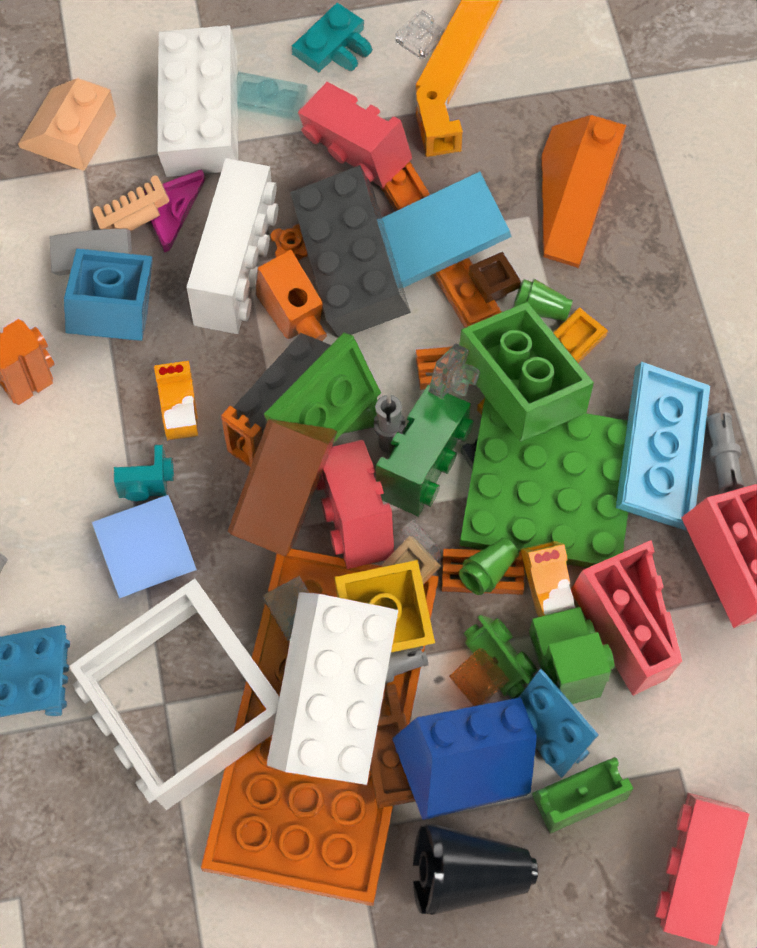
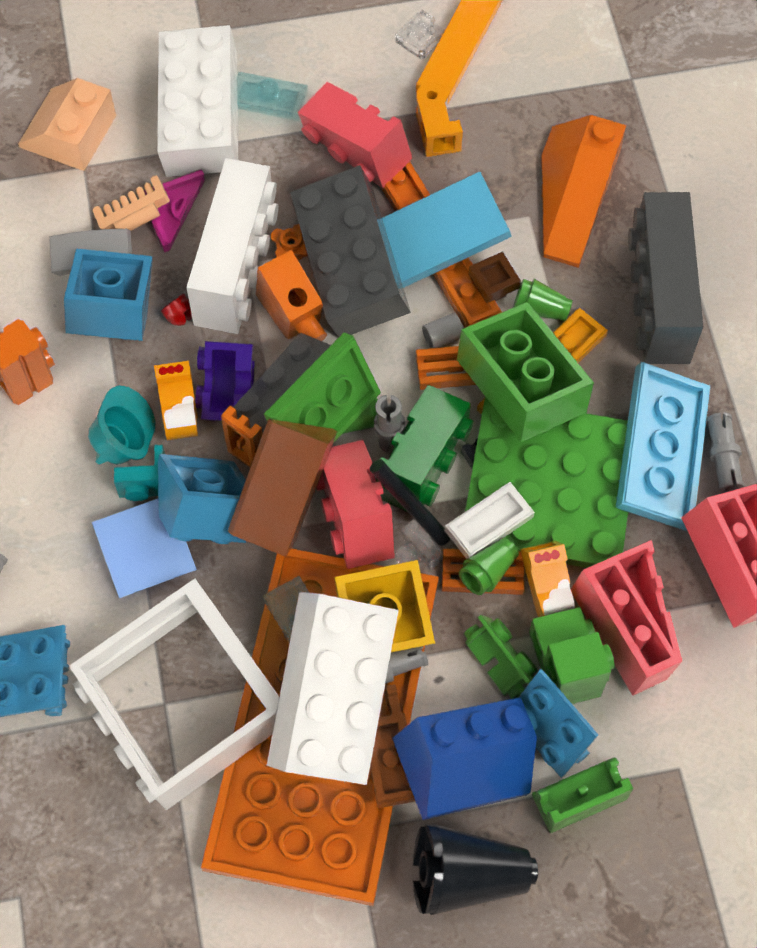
teal hinge [292,2,373,73] -> none
tan tile [381,536,441,584] -> none
clear tile [428,343,480,399] -> none
clear orange tile [449,648,509,706] -> none
coral wedge [655,793,749,946] -> none
none -> teal piece [88,385,156,465]
none -> dark azure slope [158,454,247,544]
none -> red hinge [160,293,192,326]
none -> dark purple cylinder [195,341,255,421]
none -> black bar [370,459,451,546]
none -> light grey hinge [422,313,463,348]
none -> white tile [444,482,535,559]
none -> dark grey brick [628,192,704,364]

